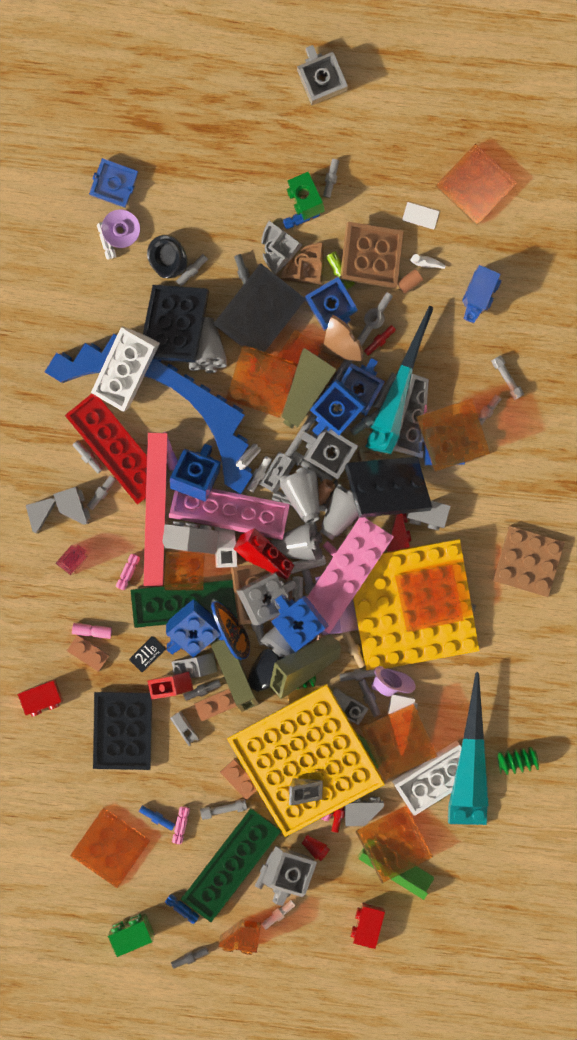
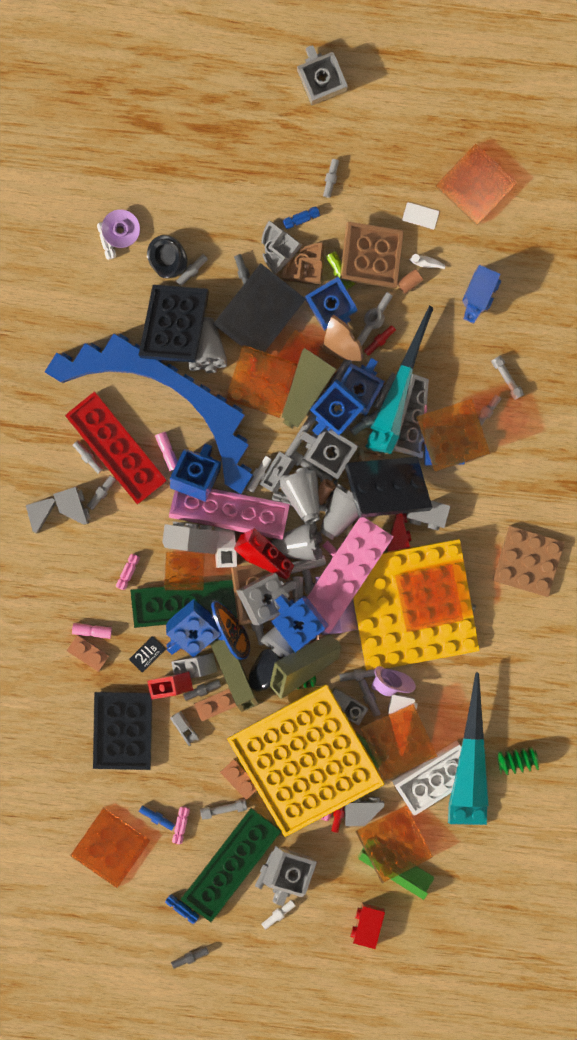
red brick [17,679,63,717] -> none
clear pink slope [55,544,88,575] -> none
blue plate [89,158,139,208] -> none
white slope [91,327,160,412] -> none
green brick [108,913,155,957] -> none
coral tile [143,432,167,586] -> none
clear orange slope [218,919,261,955] -> none
white axle [236,444,261,470] -> none
green brick [286,172,325,220] -> none
light grey slope [289,778,323,806] -> none
red cone [301,835,330,861] -> none
tan bar [342,632,365,668] -> none

